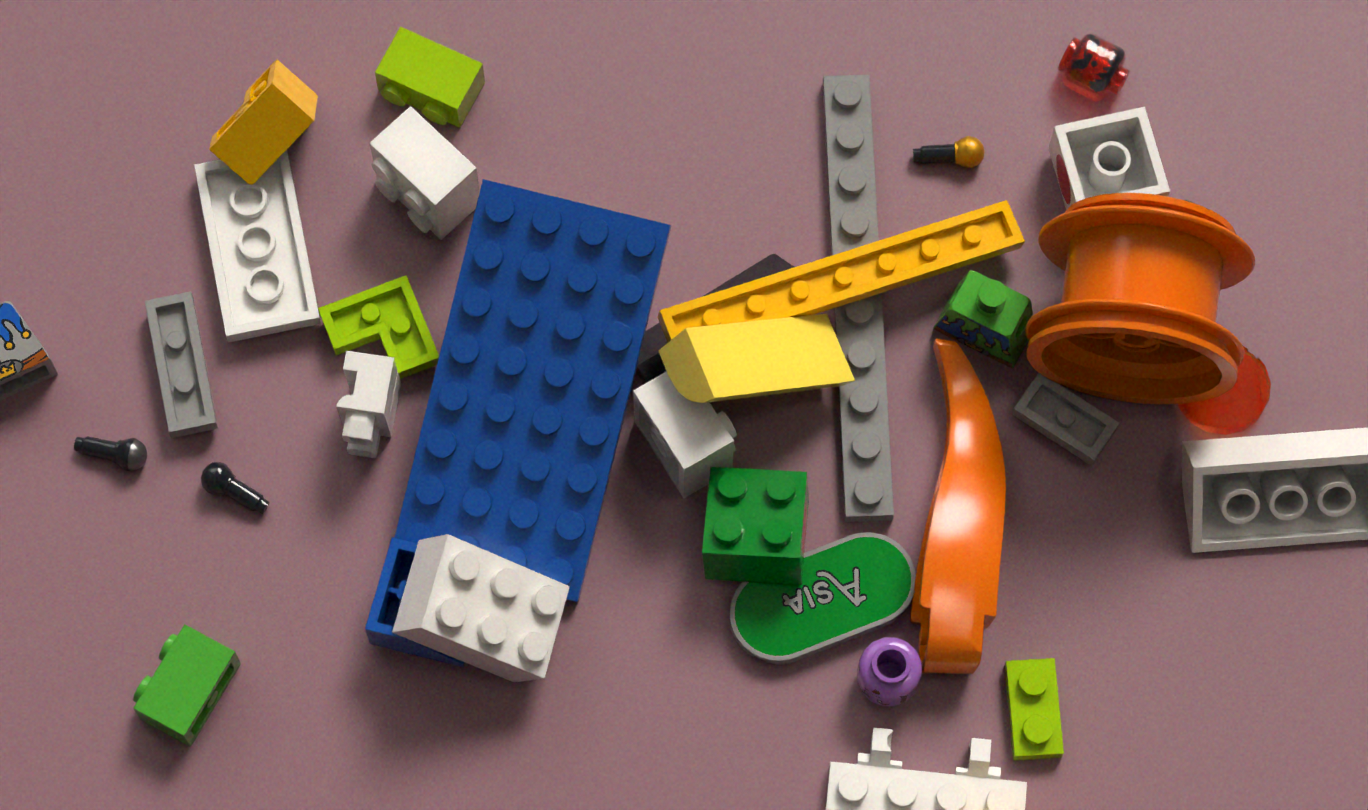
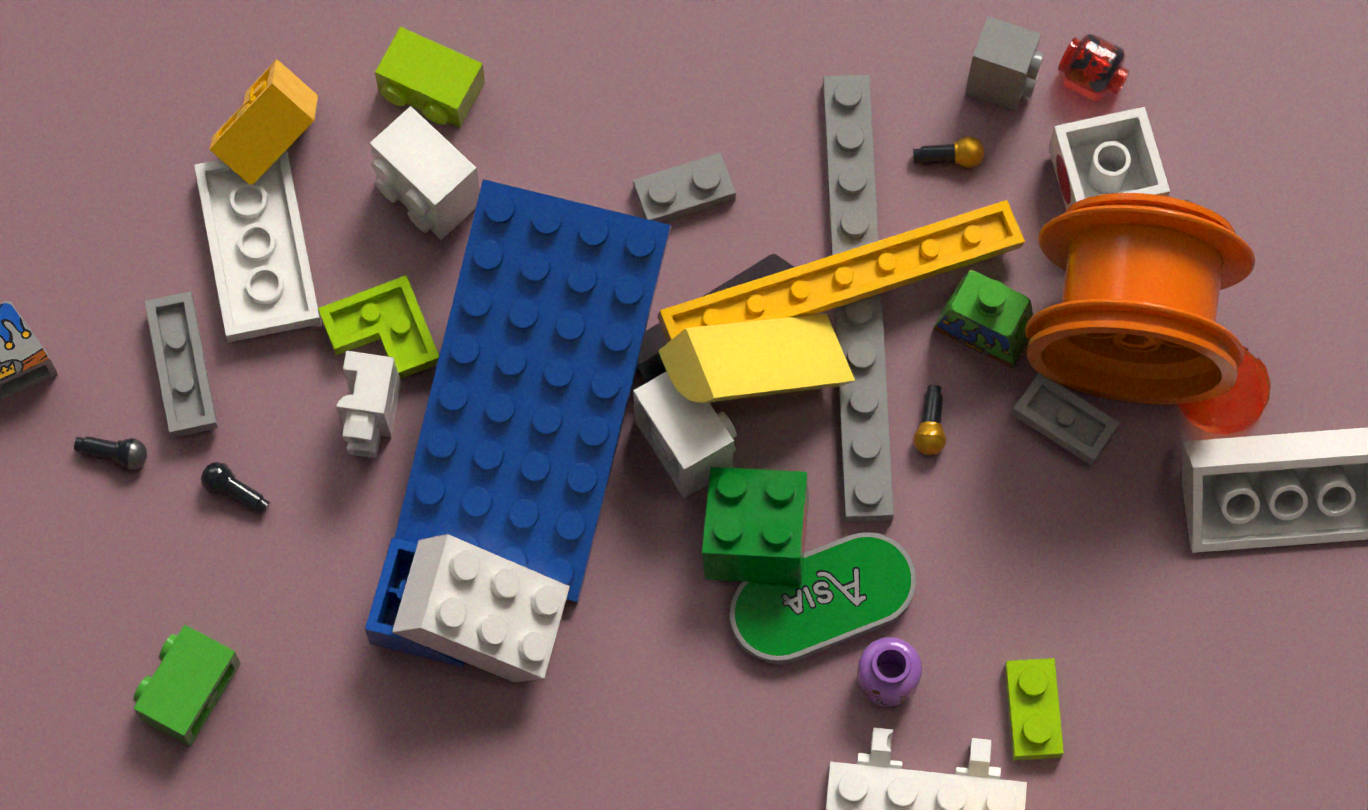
orange animal [910,339,1006,674] -> none
none -> light grey plate [633,152,736,223]
none -> piece [913,385,947,456]
none -> light grey brick [965,16,1045,112]

